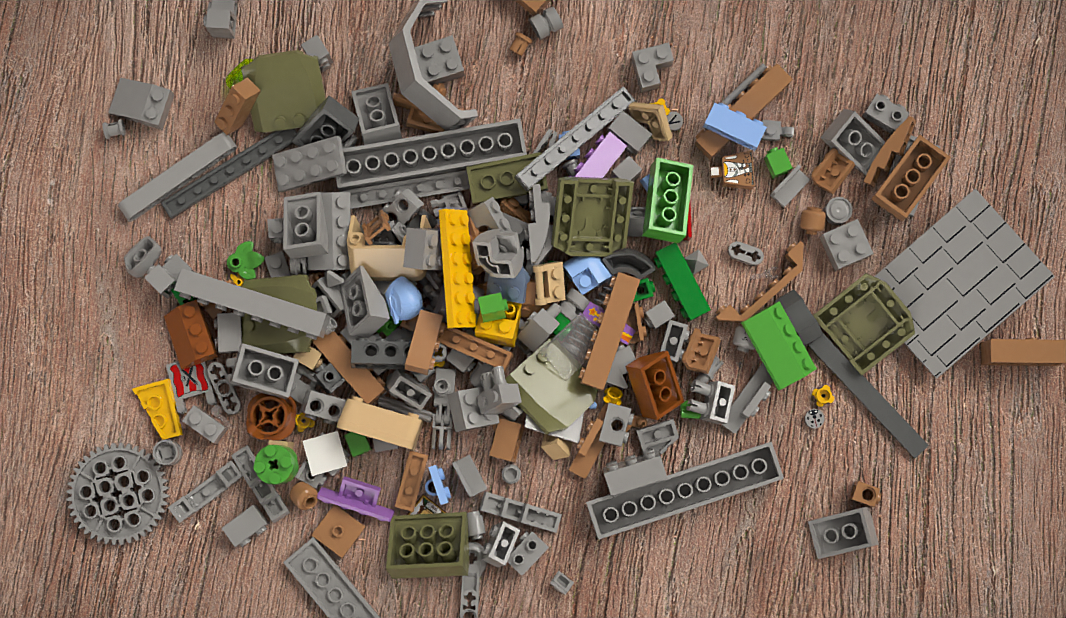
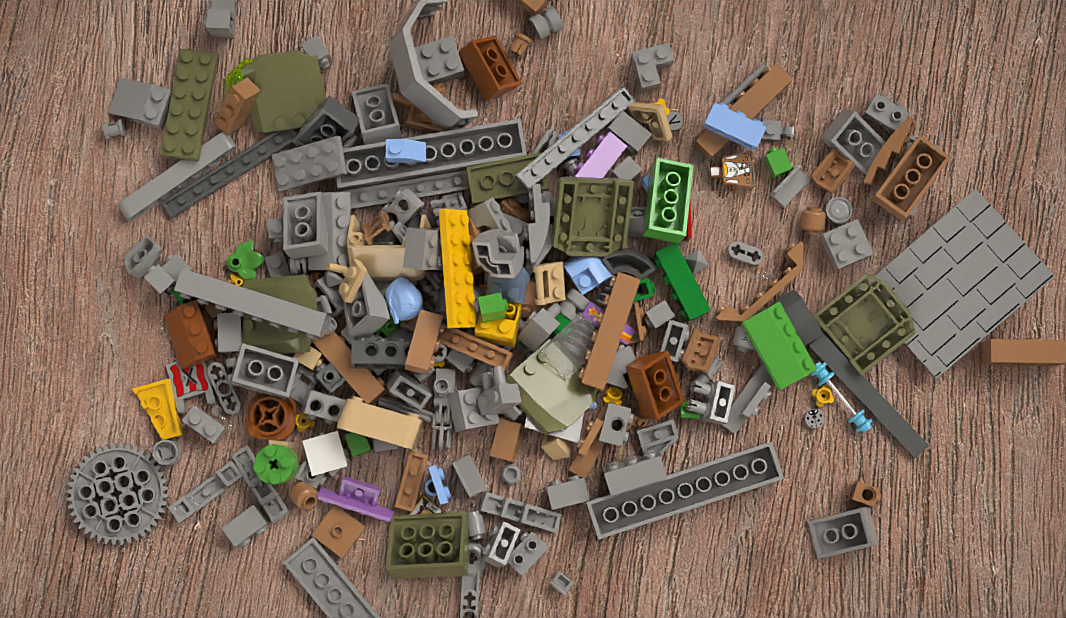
none -> olive plate [160,49,219,161]
none -> tan plate [326,259,367,303]
none -> light blue slope [386,139,426,163]
none -> dark orange slope [458,35,523,101]
none -> light grey brick [546,475,590,510]
none -> medium azure axle [810,361,872,433]

